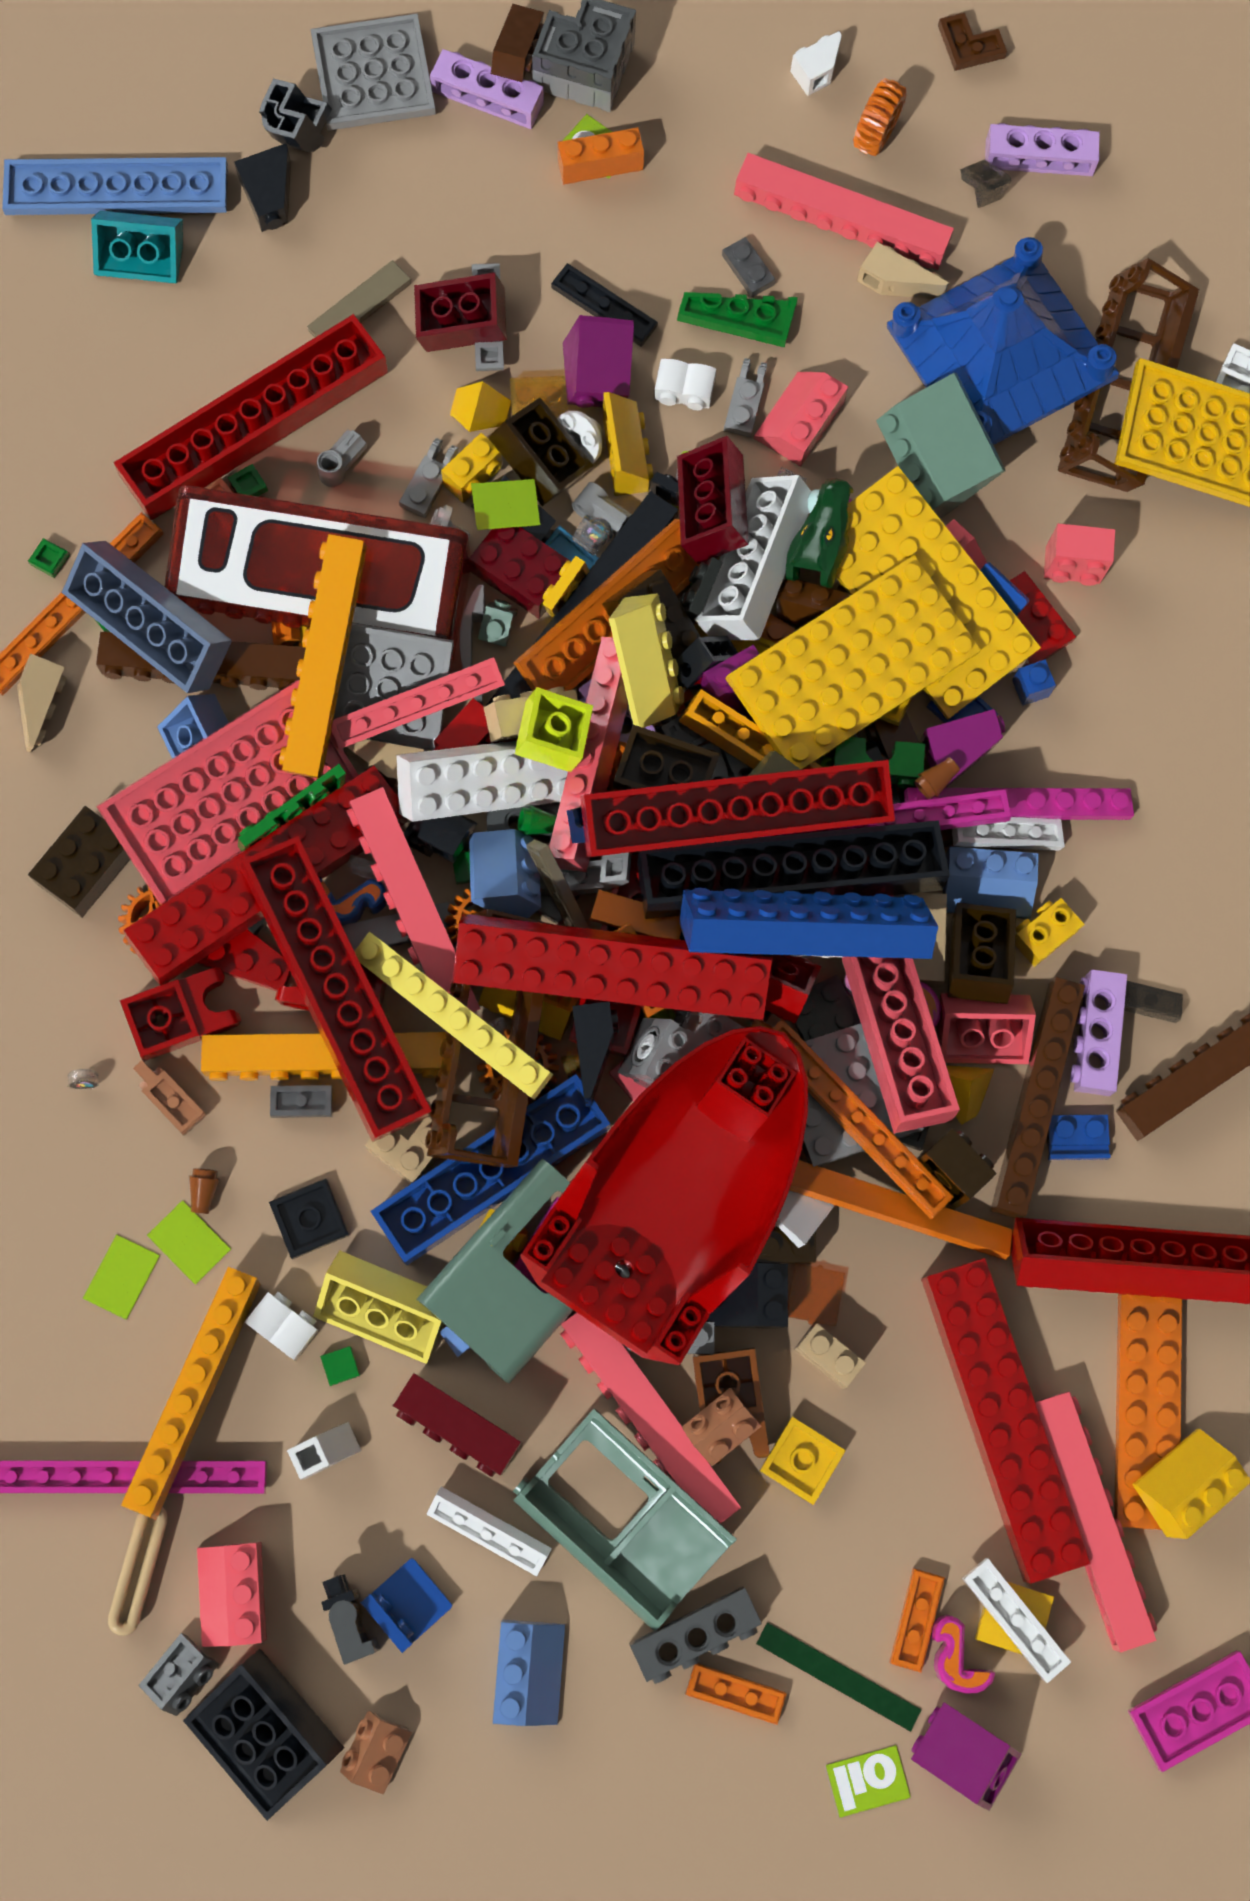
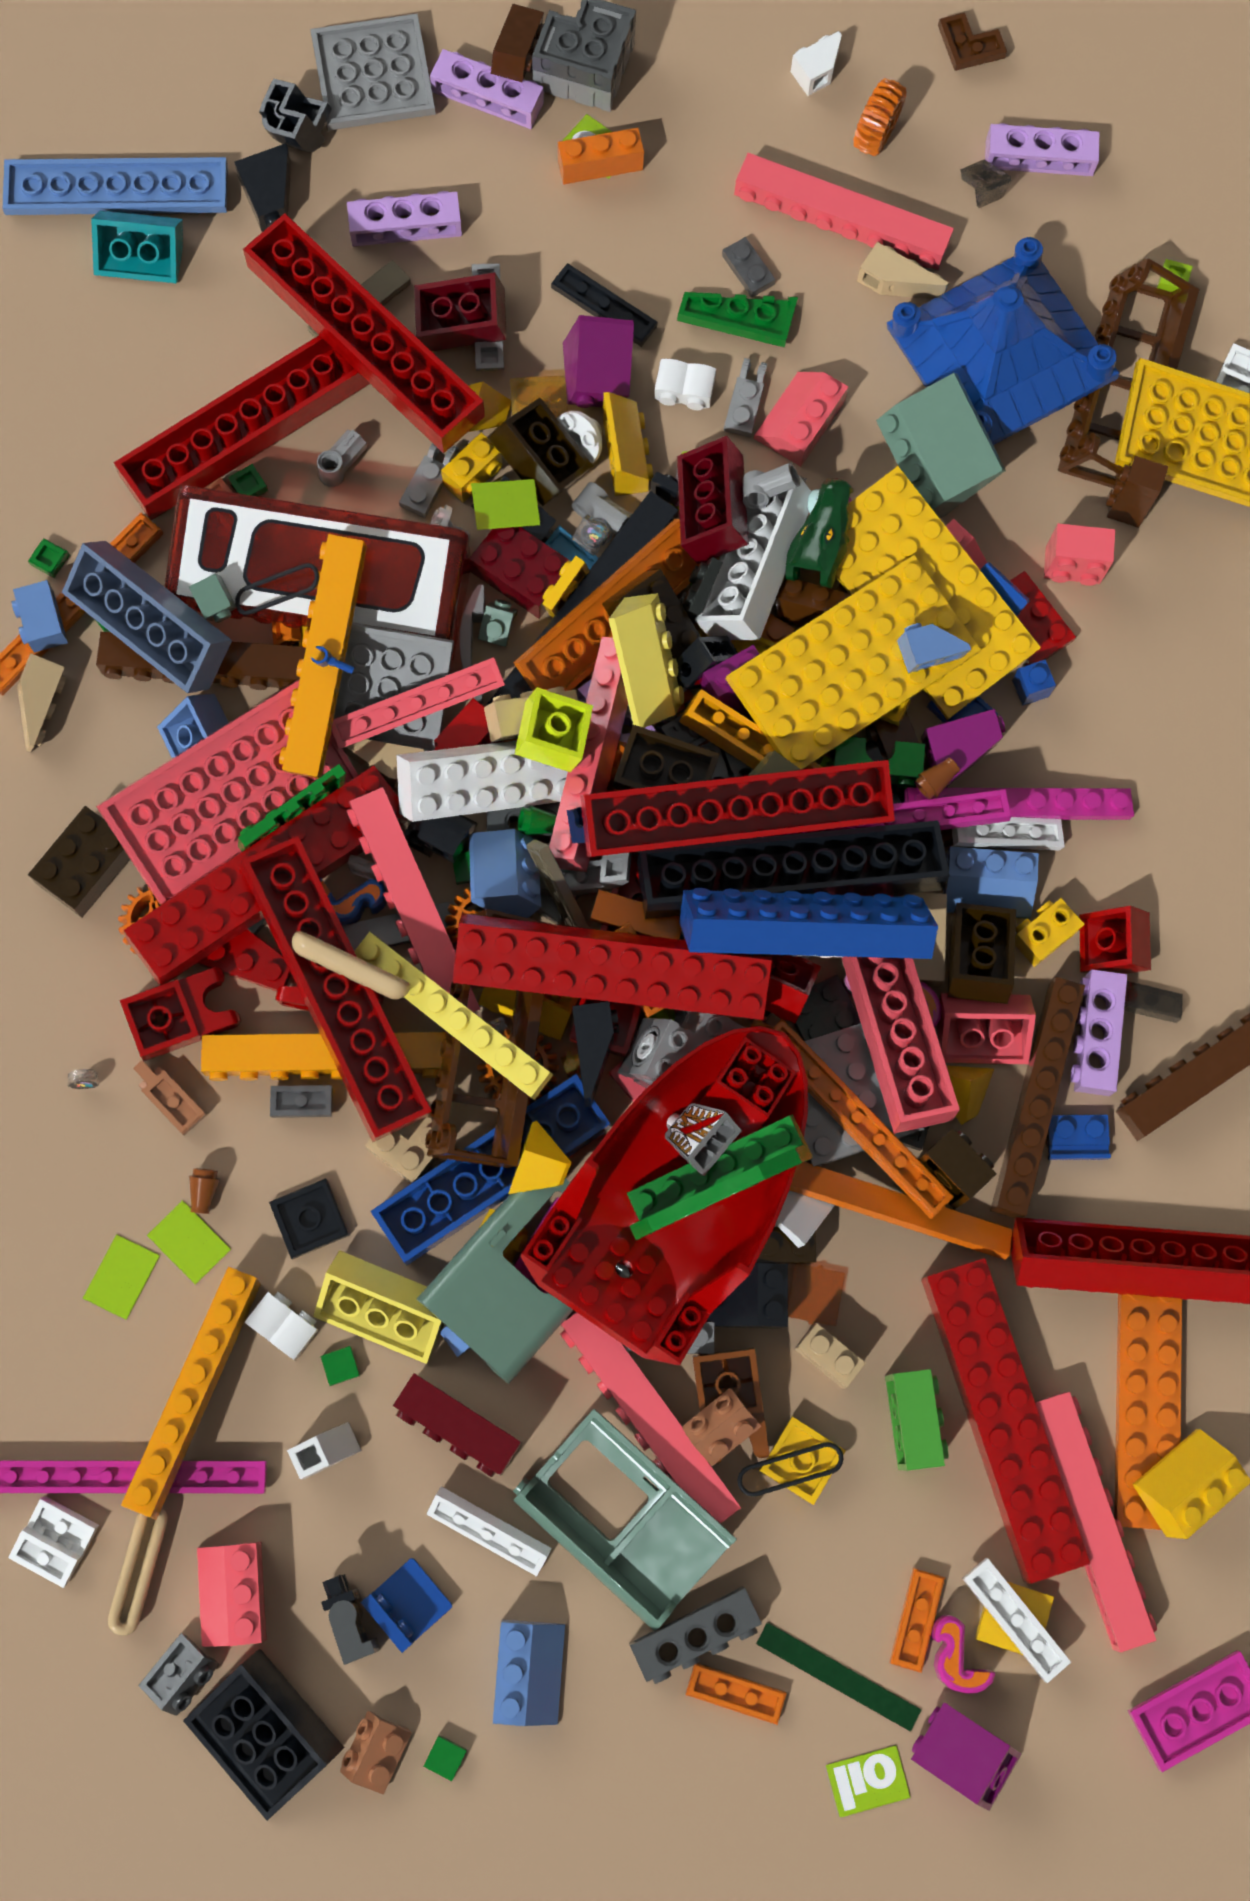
none -> white slope [8,1495,99,1588]
none -> medium blue brick [11,580,68,653]
none -> sand green brick [189,574,236,623]
none -> black piece [235,563,319,615]
none -> red brick [243,213,485,453]
none -> tan piece [292,931,410,999]
none -> blue hand [311,646,355,674]
none -> lavender brick [347,191,462,247]
none -> green tile [423,1735,467,1781]
none -> yellow slope [508,1121,572,1194]
none -> green plate [627,1115,813,1240]
none -> torso [665,1103,742,1176]
none -> black piece [737,1442,844,1497]
none -> light grey piece [742,463,800,510]
none -> bright green brick [885,1369,949,1471]
none -> medium blue slope [897,623,971,673]
none -> red slope [1079,906,1151,974]
none -> reddish brown brick [1105,456,1169,528]
none -> lime plate [1157,259,1192,292]

